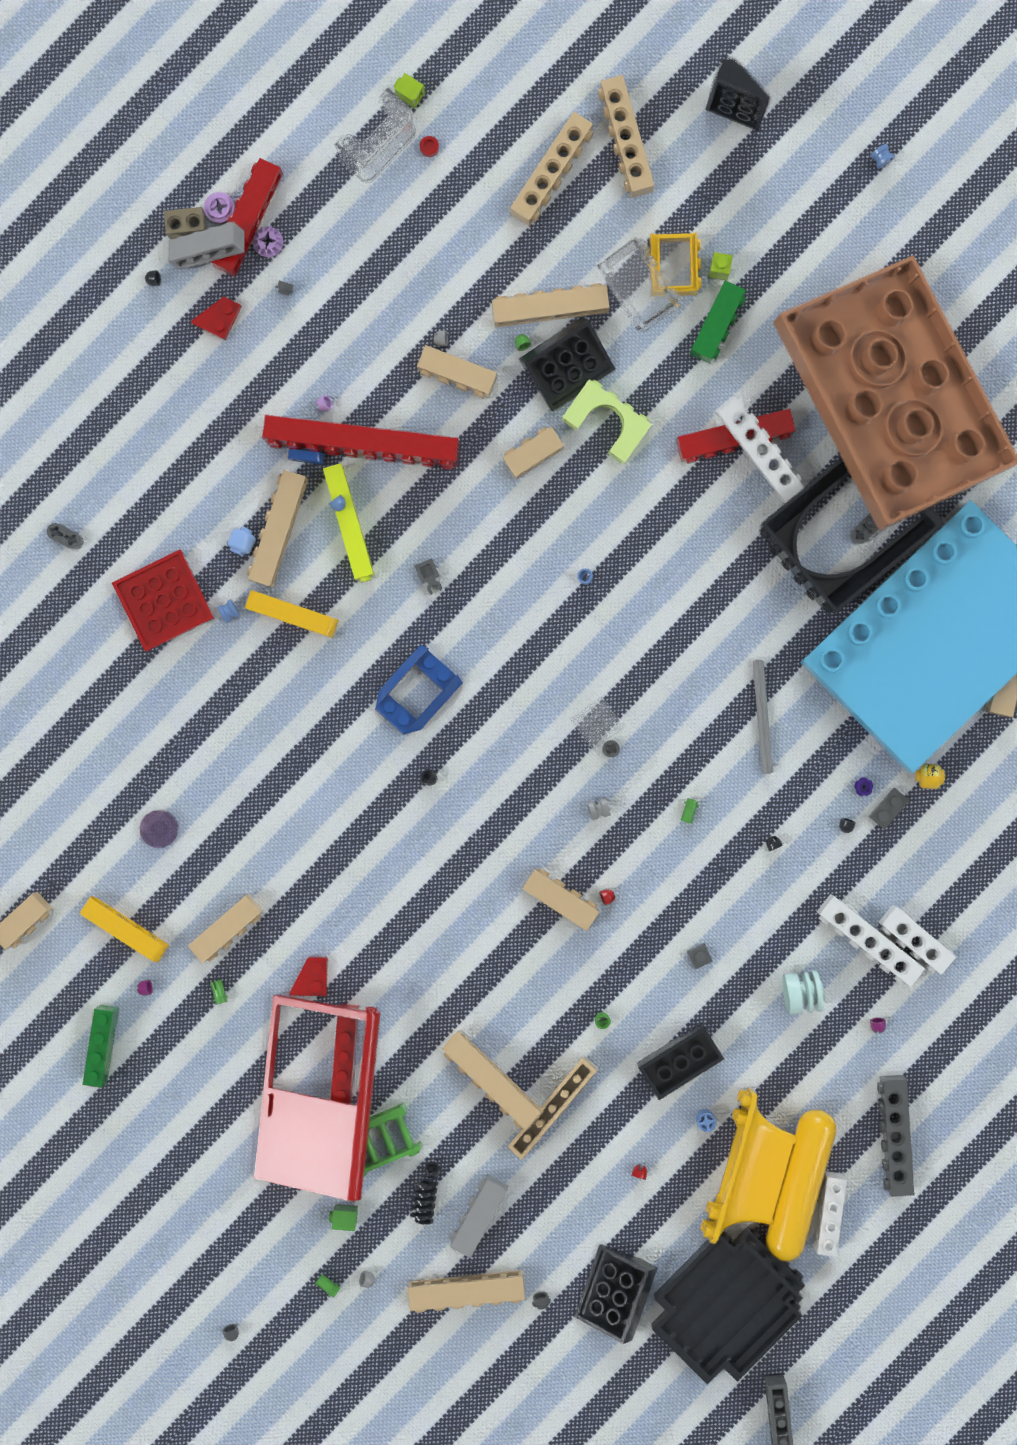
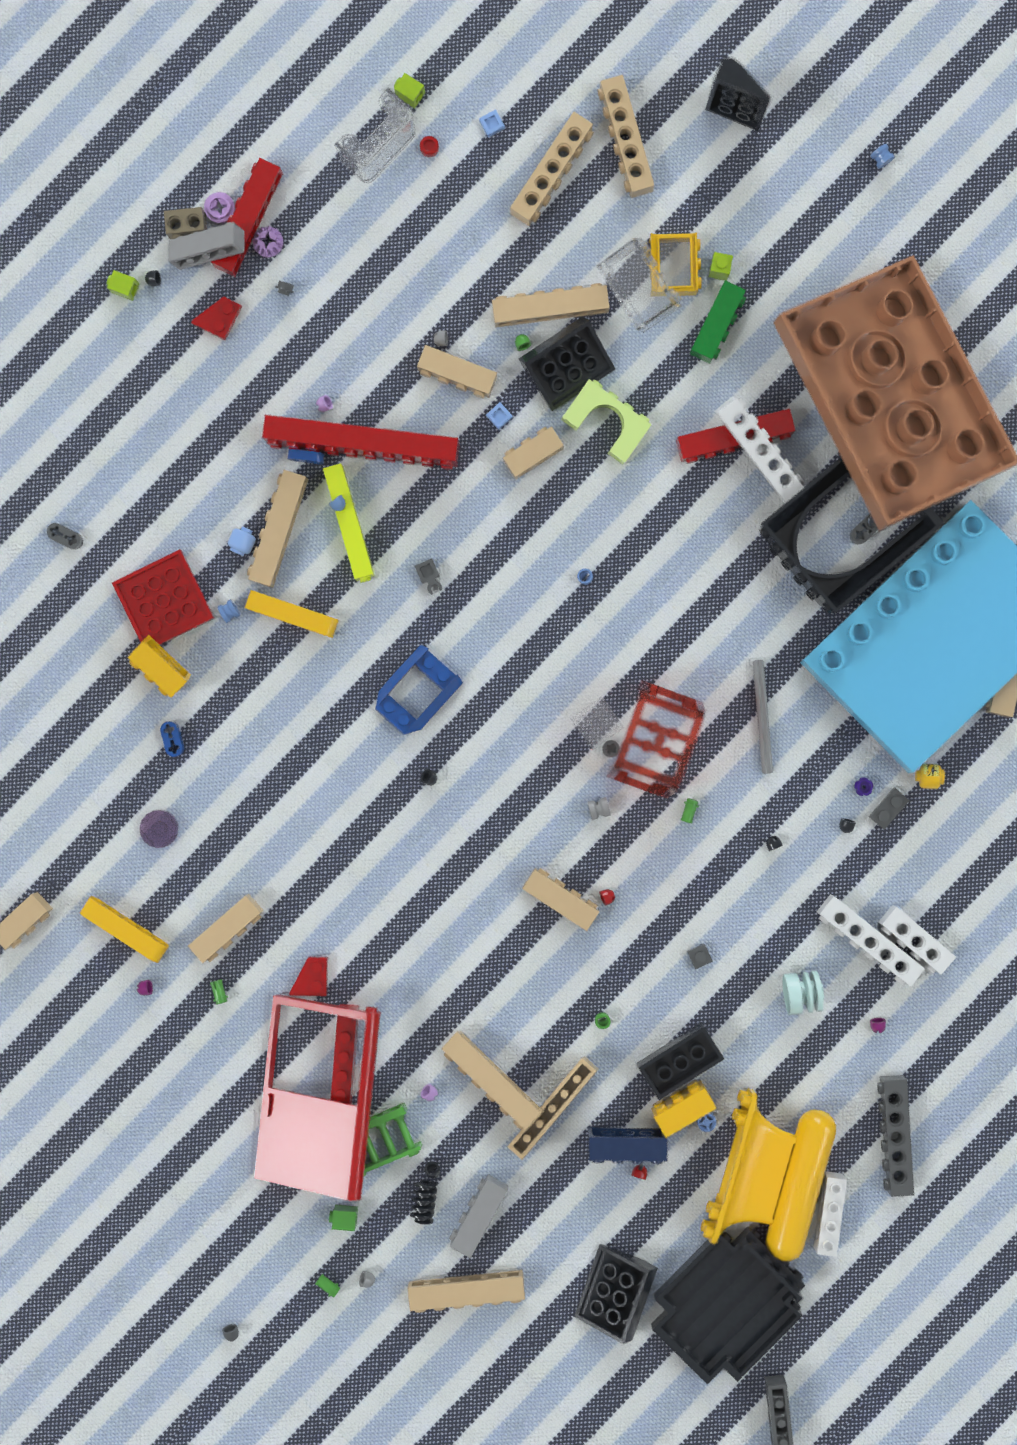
green brick [82,1005,119,1088] -> none
dark grey plate [532,1291,551,1310] -> none
none -> lime brick [107,270,140,301]
none -> yellow brick [127,635,191,698]
none -> blue beam [160,721,184,757]
none -> lavender hinge [421,1084,438,1101]
none -> light blue tile [479,110,505,138]
none -> light blue tile [486,402,513,430]
none -> dark blue brick [588,1127,668,1164]
none -> clear red windscreen [606,680,705,799]
none -> yellow brick [651,1080,717,1138]

